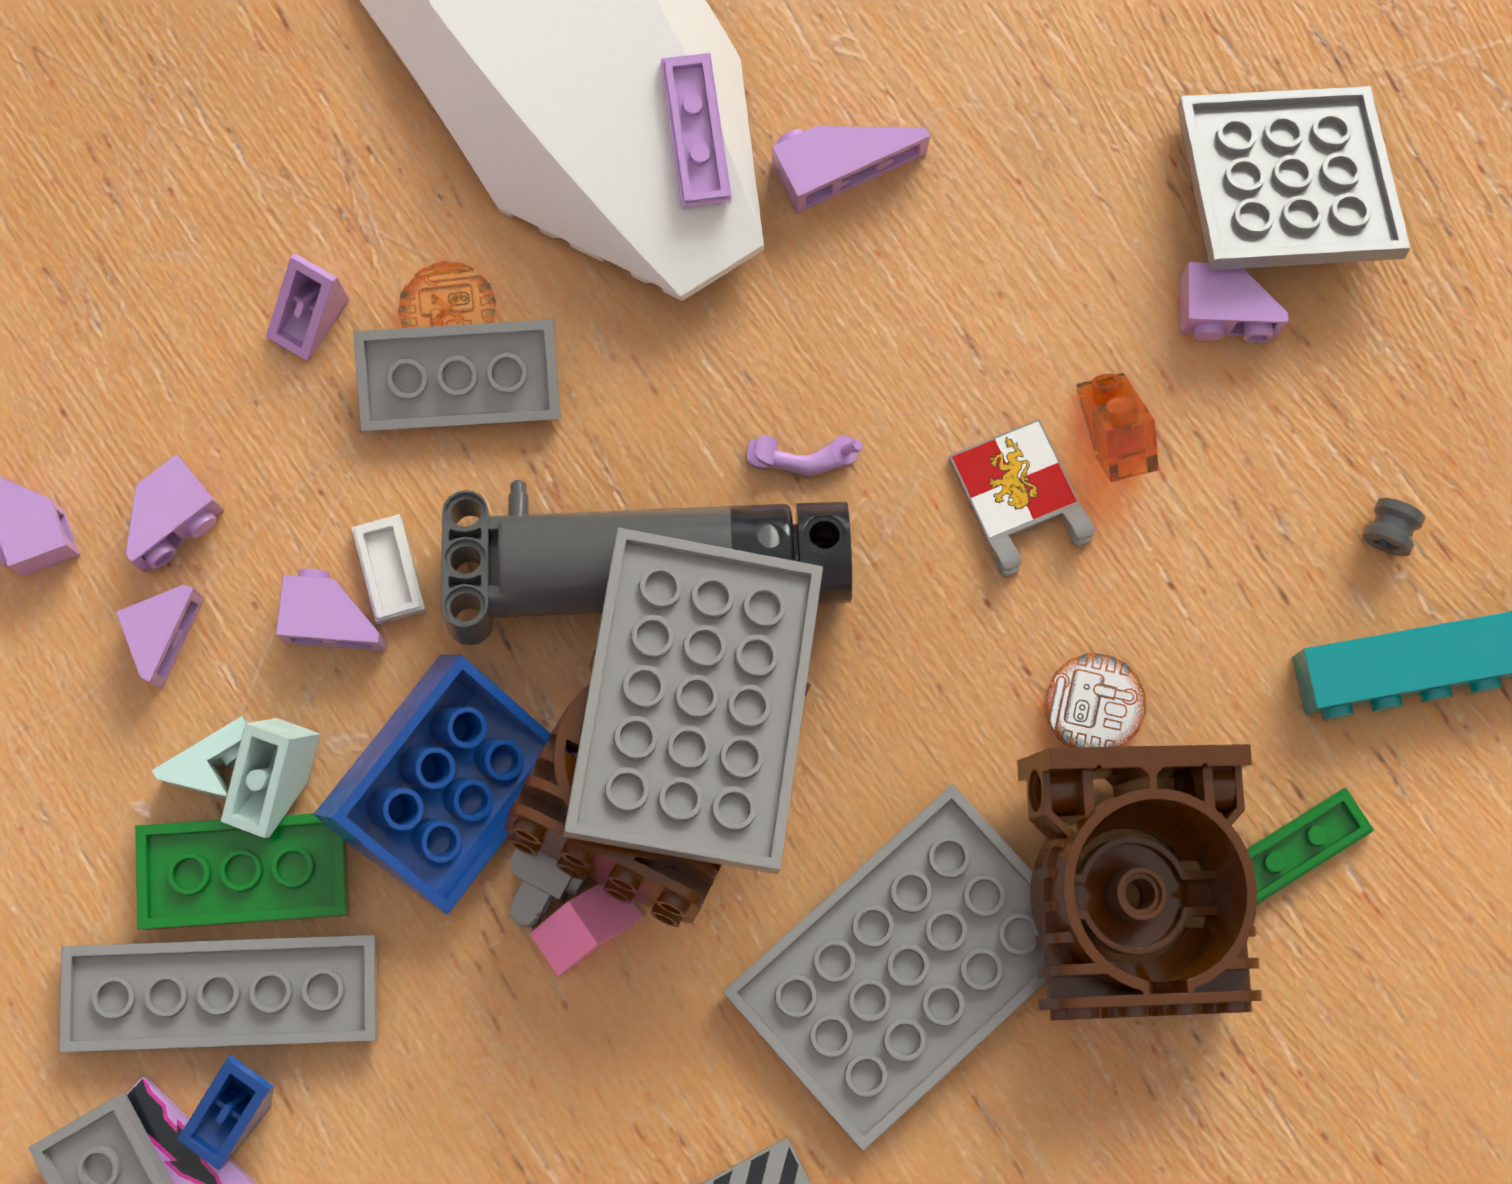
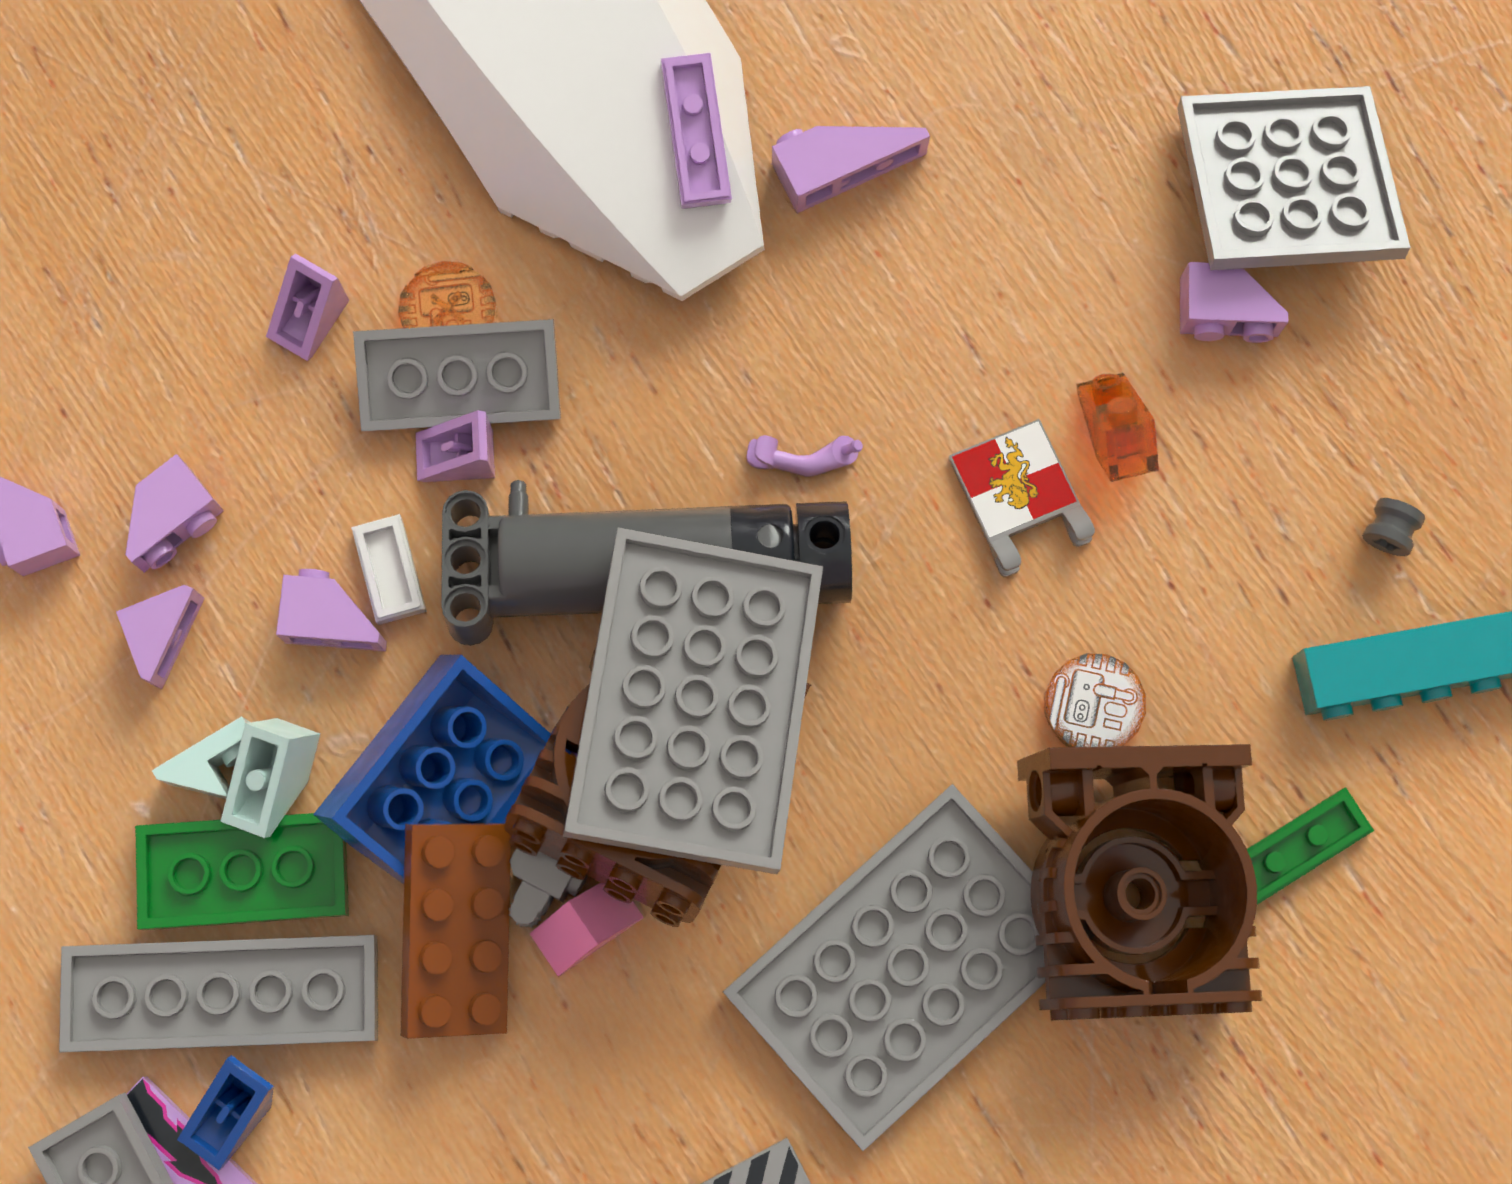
none -> dark orange plate [400,823,511,1039]
none -> lavender slope [416,410,495,482]

